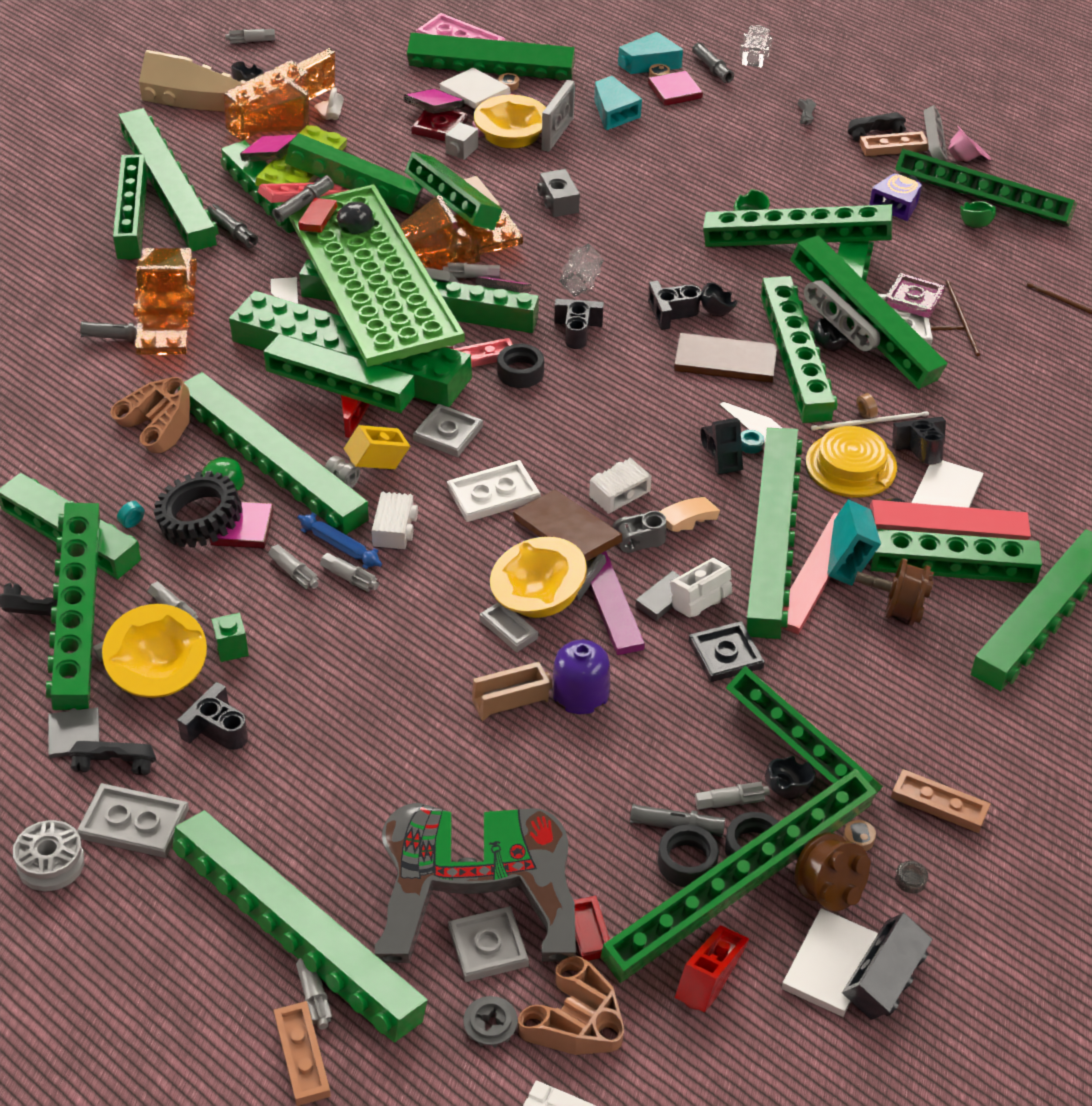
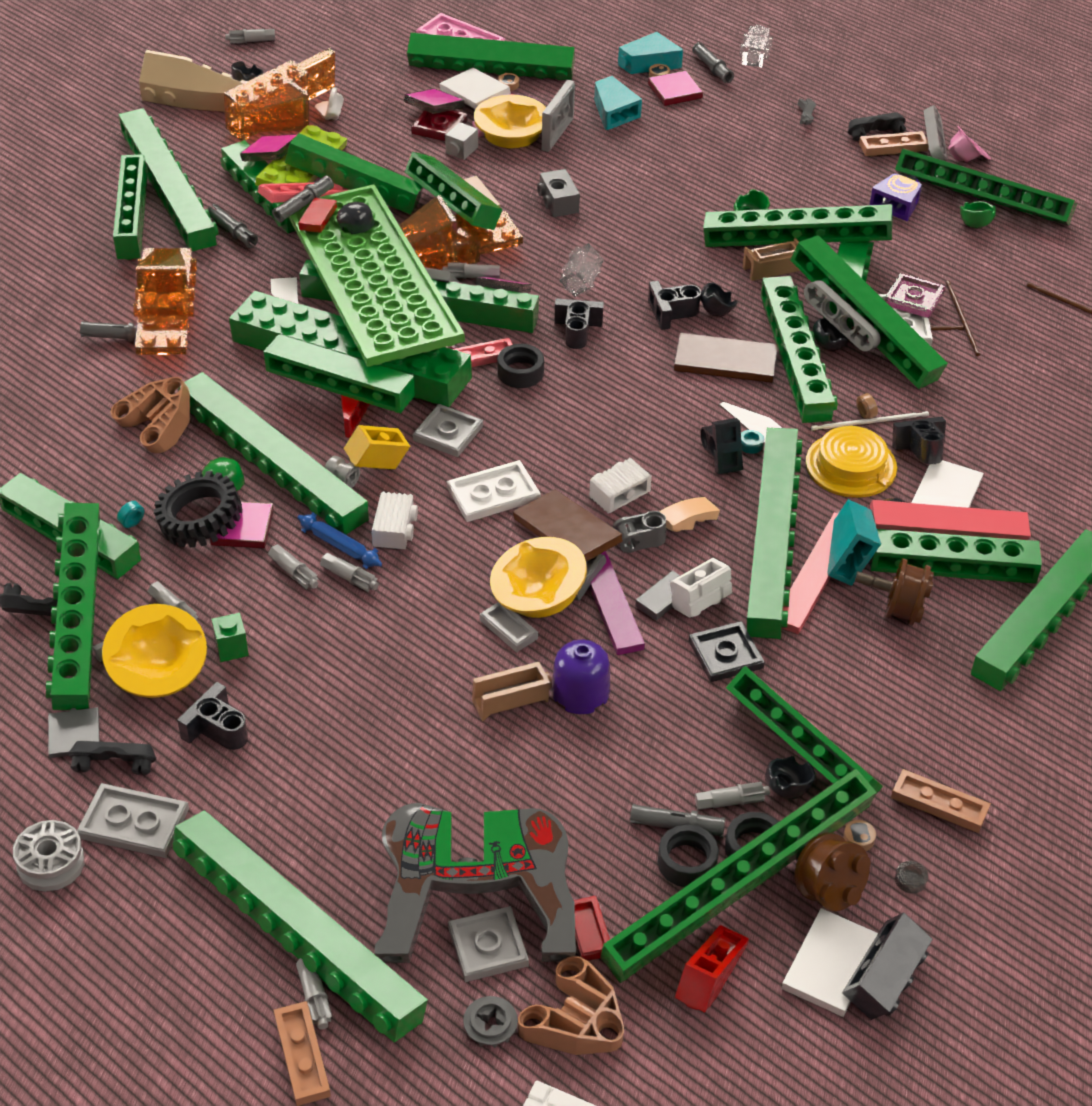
none -> medium nougat window [743,238,800,281]

